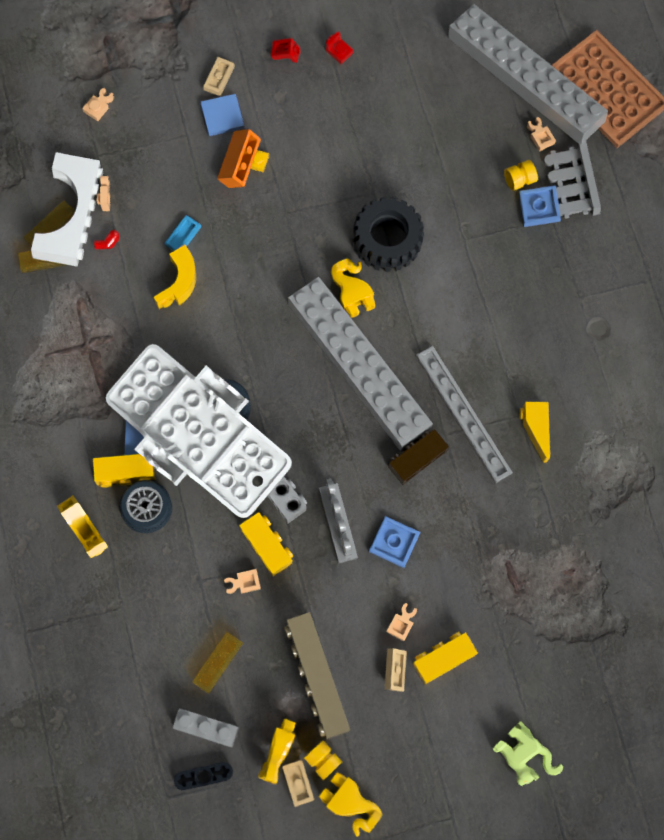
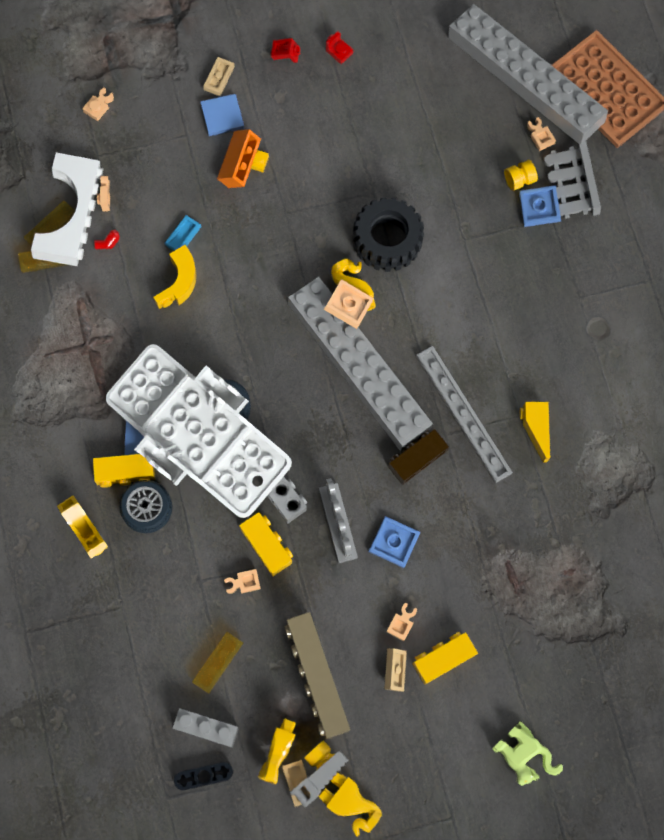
none -> light grey piece [290,751,349,808]
none -> light nougat plate [324,279,374,329]

